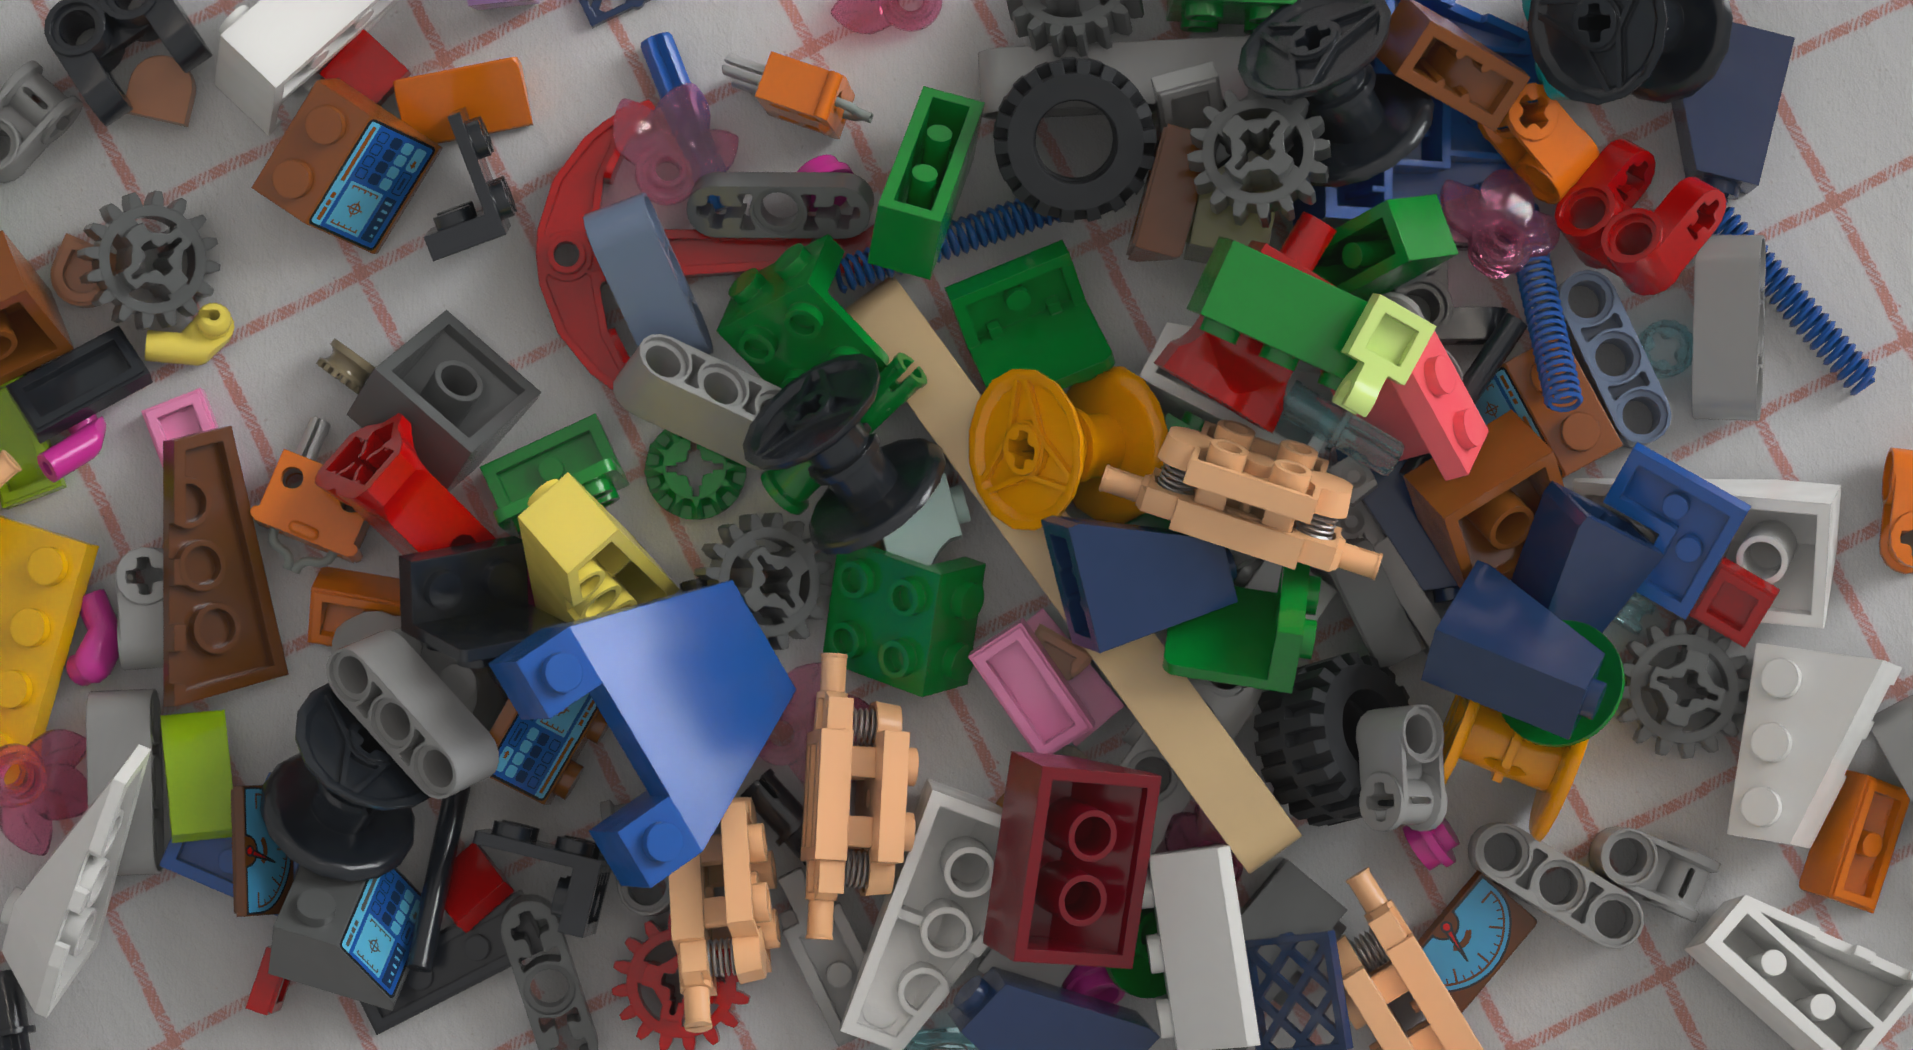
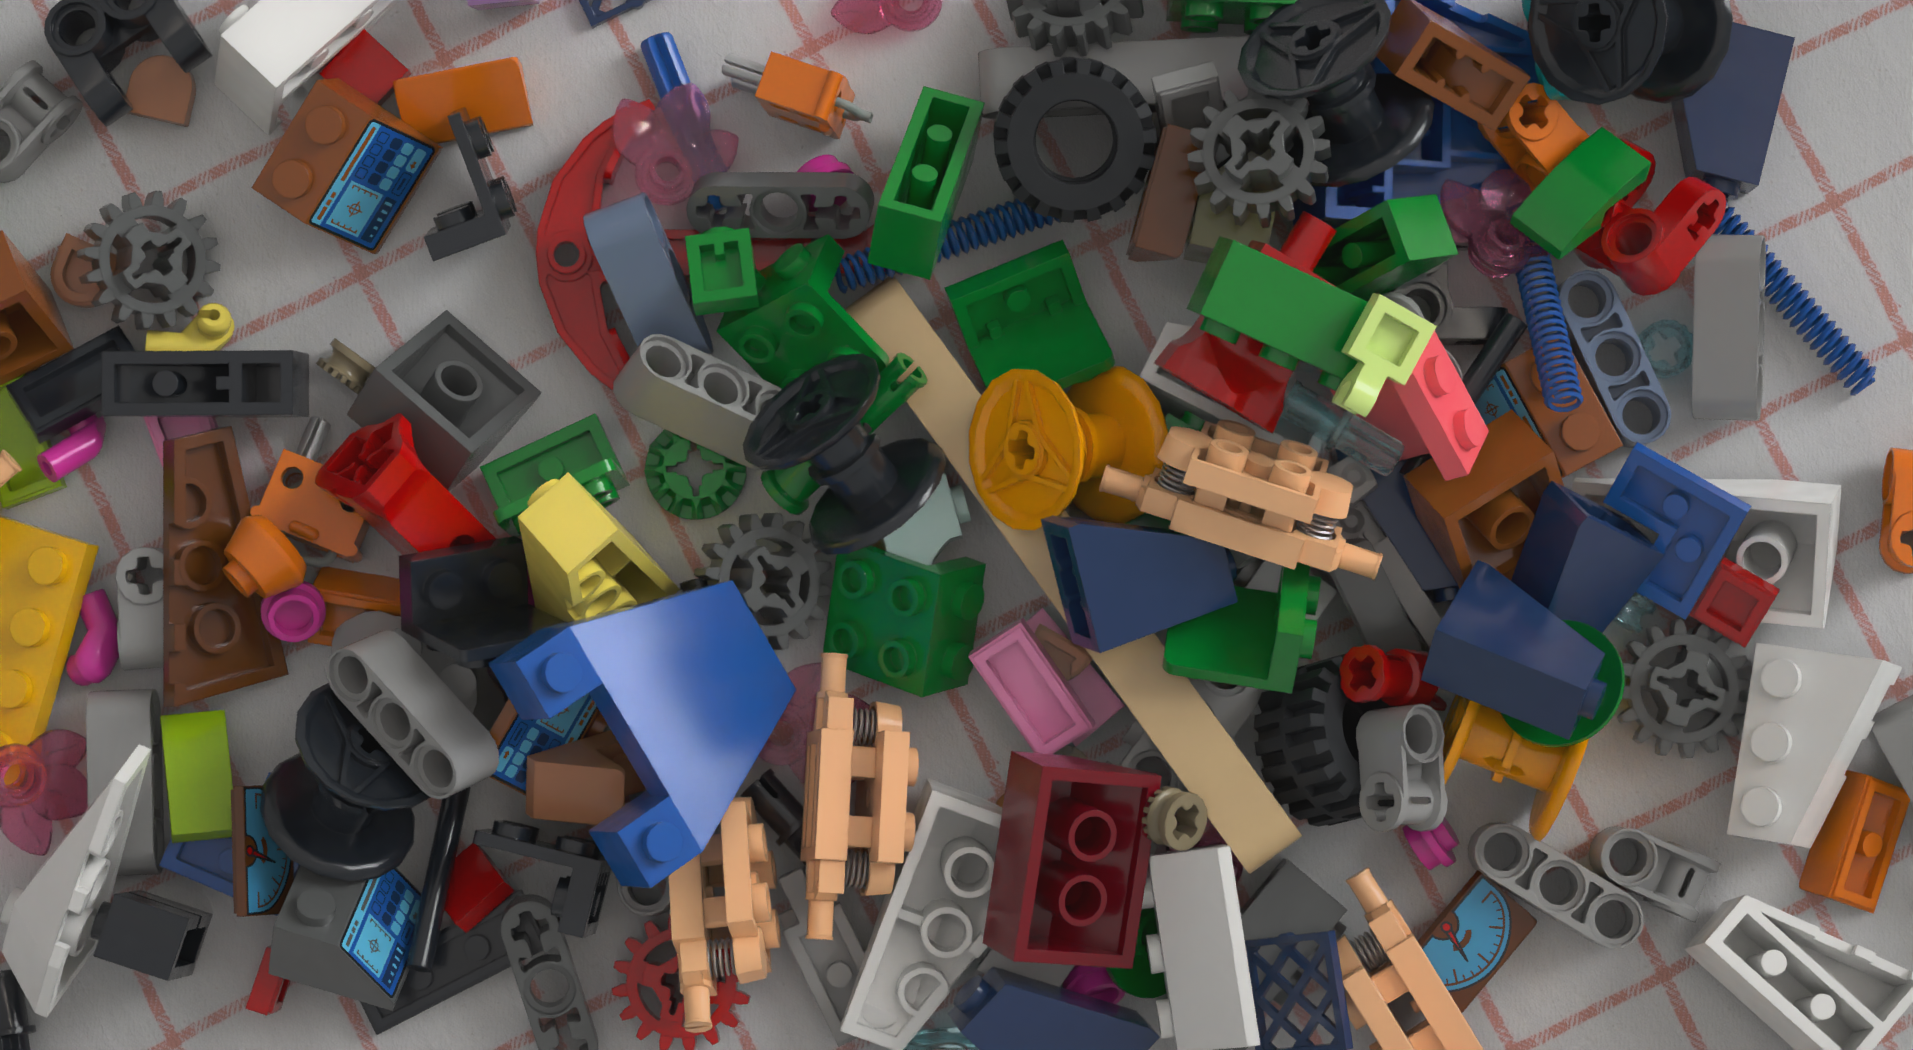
none -> black piece [91,890,213,981]
none -> black slope [101,350,309,418]
none -> orange cone [222,515,307,599]
none -> dark pink plate [261,581,326,642]
none -> nougat slope [525,730,645,825]
none -> green bracket [685,227,760,316]
none -> dark tan bush [1142,786,1207,851]
none -> red piece [1340,645,1447,711]
none -> green slope [1510,127,1651,260]

